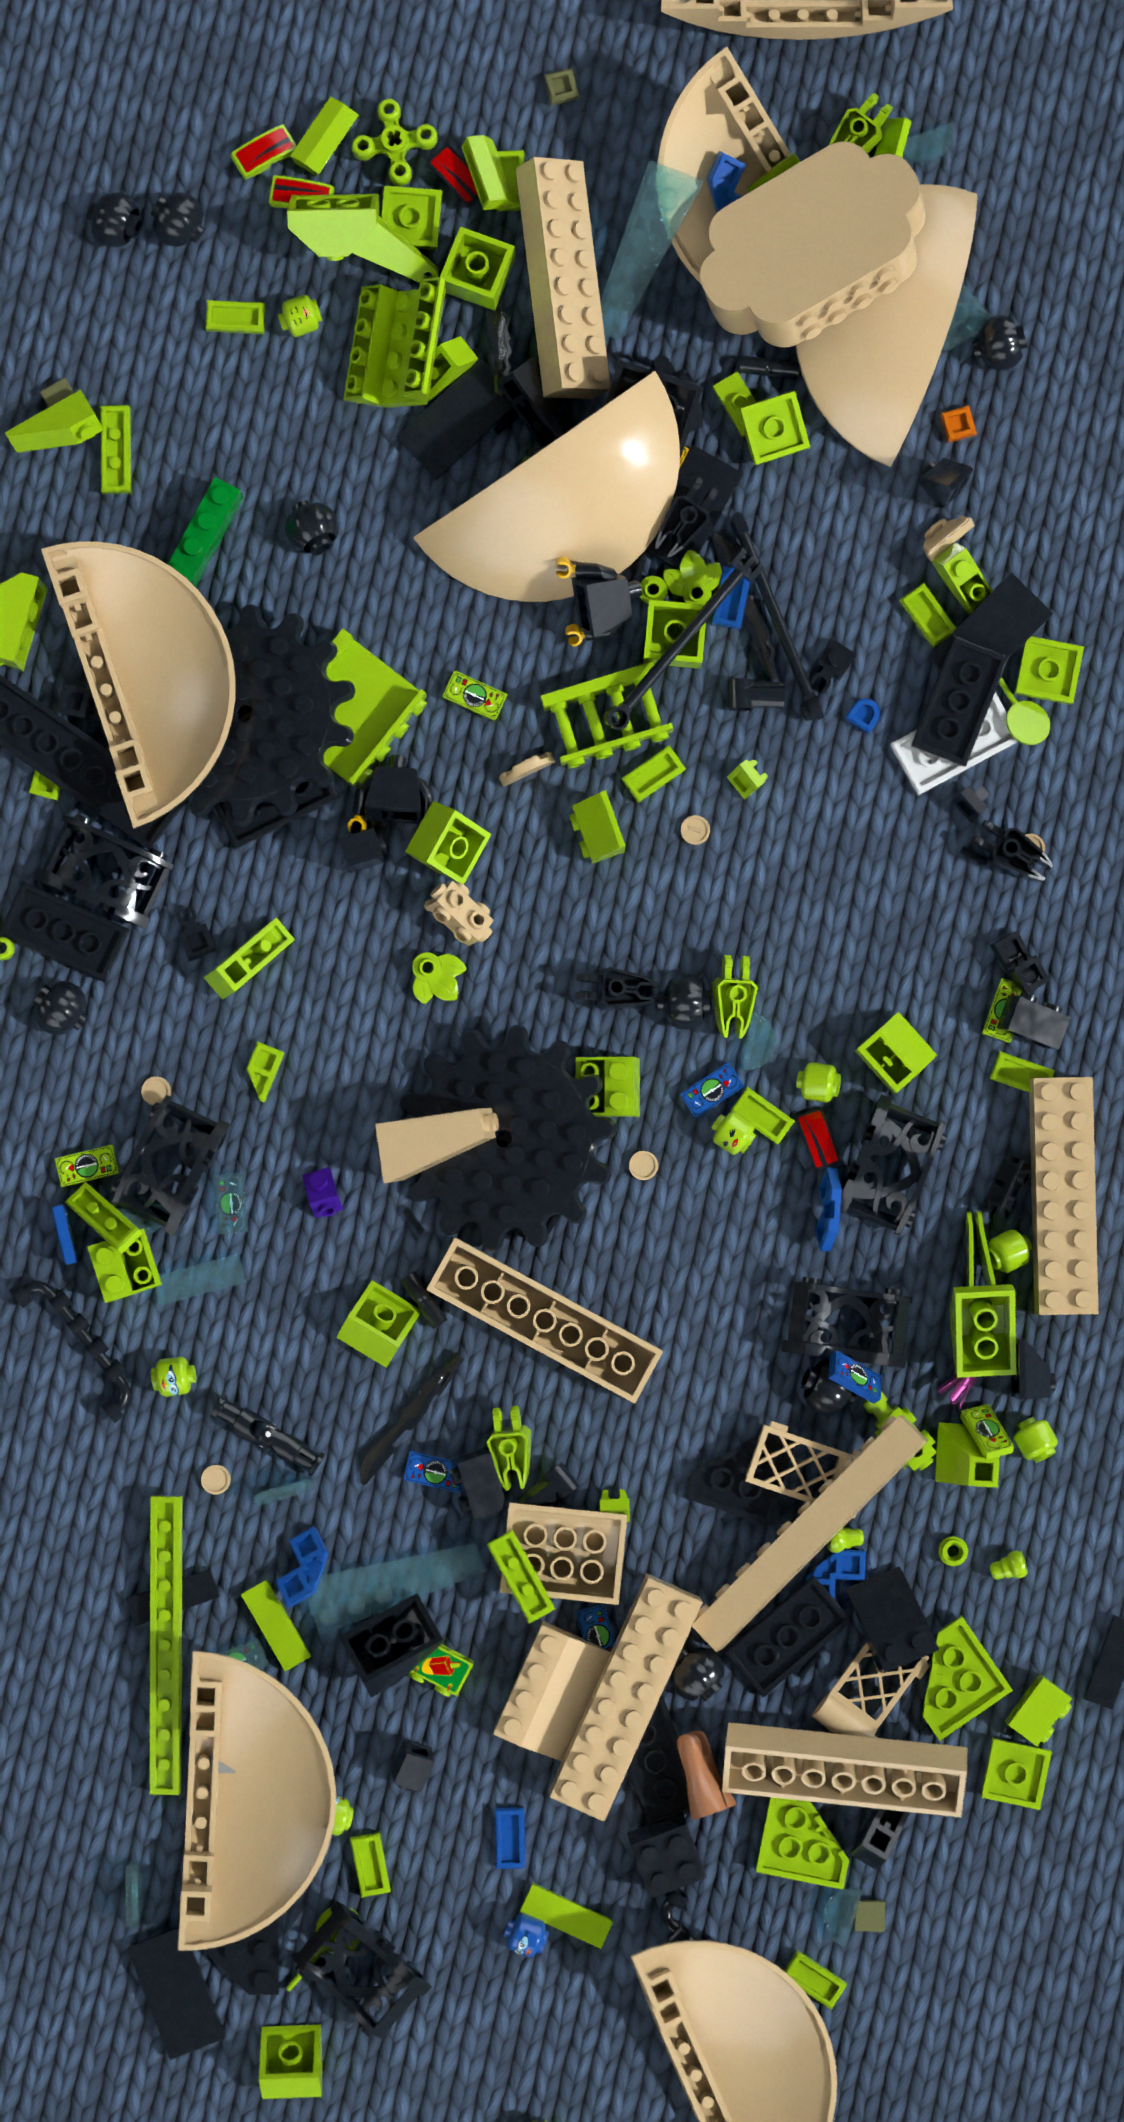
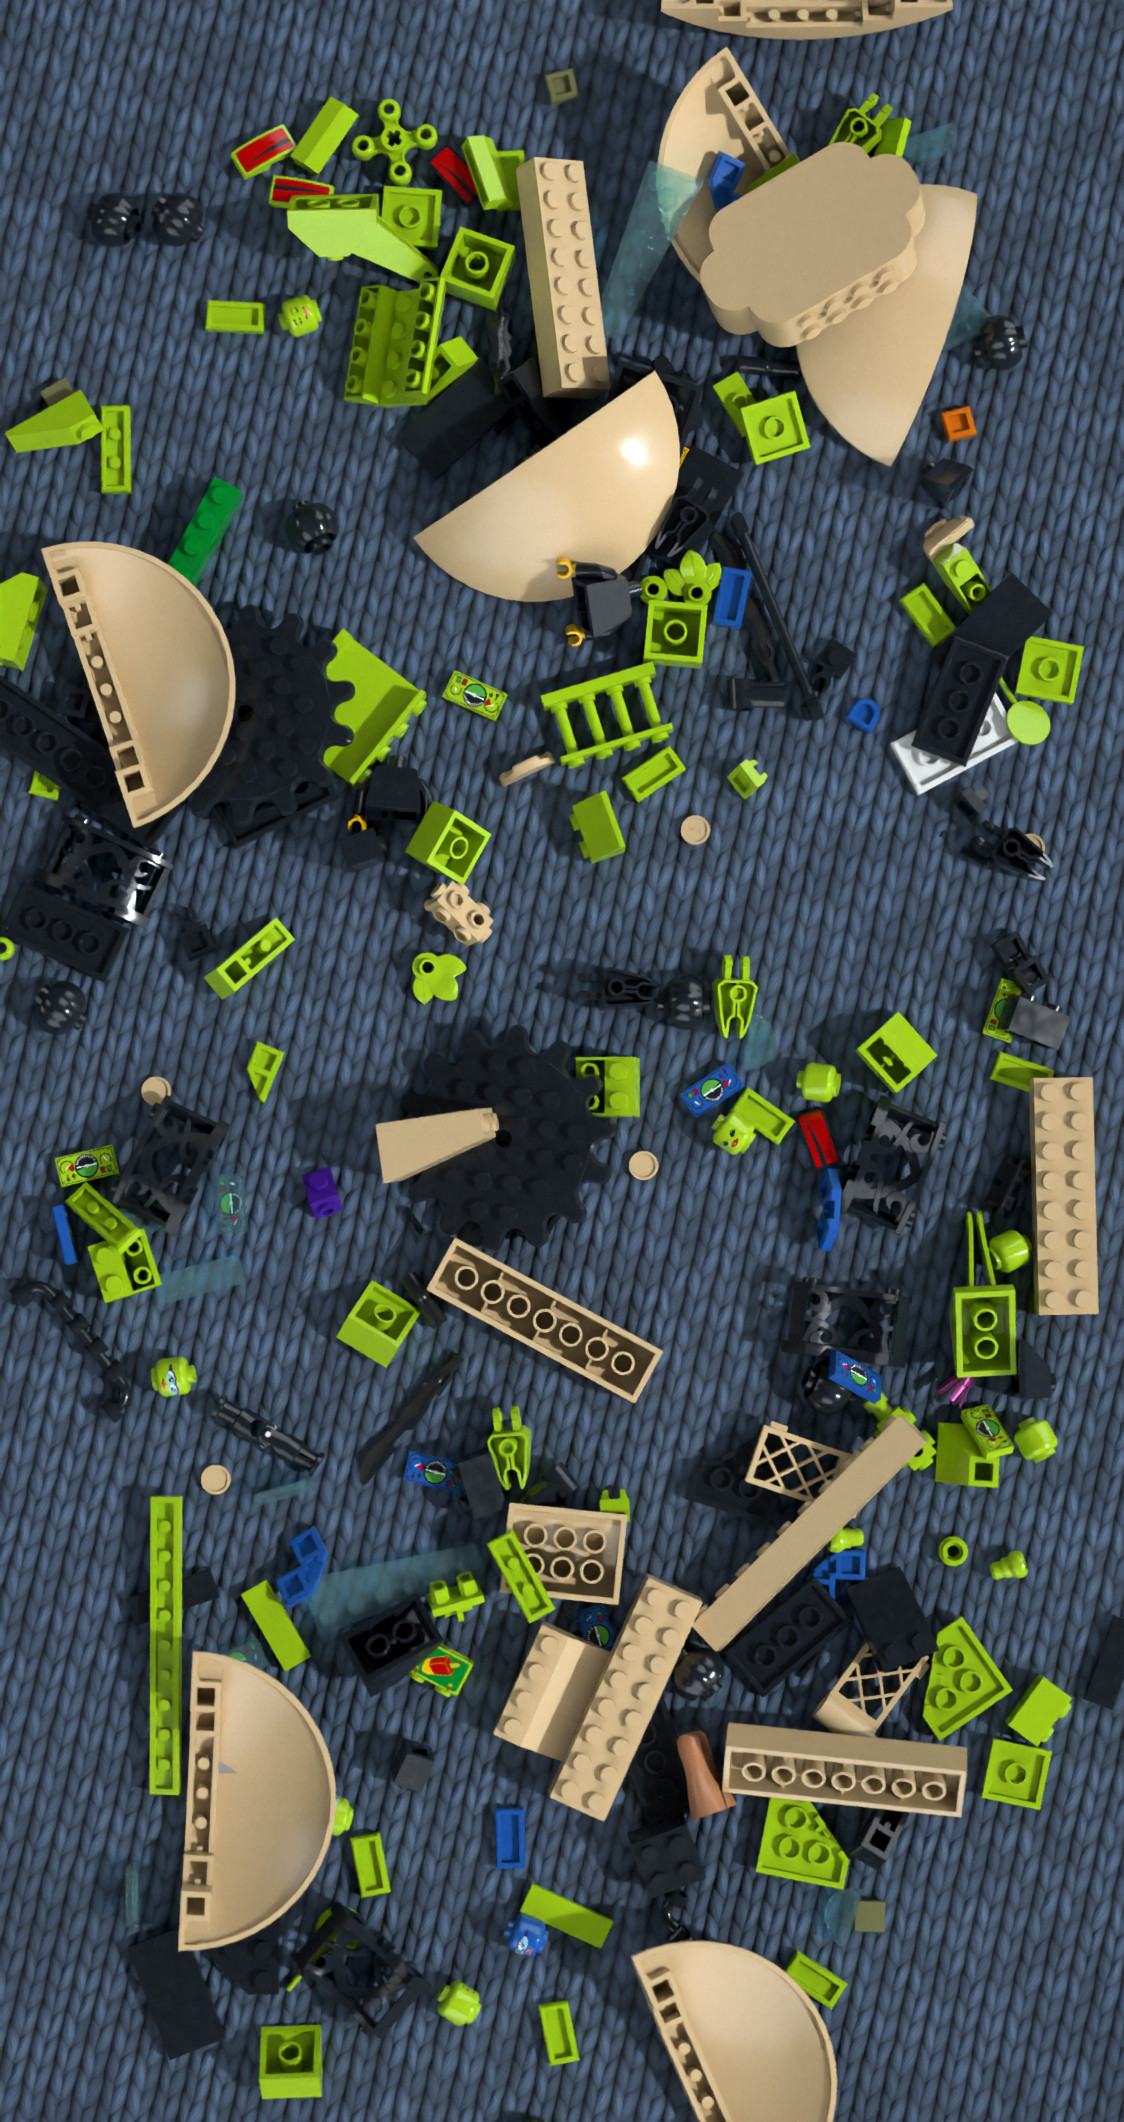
black hinge [604,547,764,730] -> none
none -> lime hips [426,1571,485,1623]
none -> lime head [435,1980,481,2026]
none -> lime tile [538,1999,579,2066]

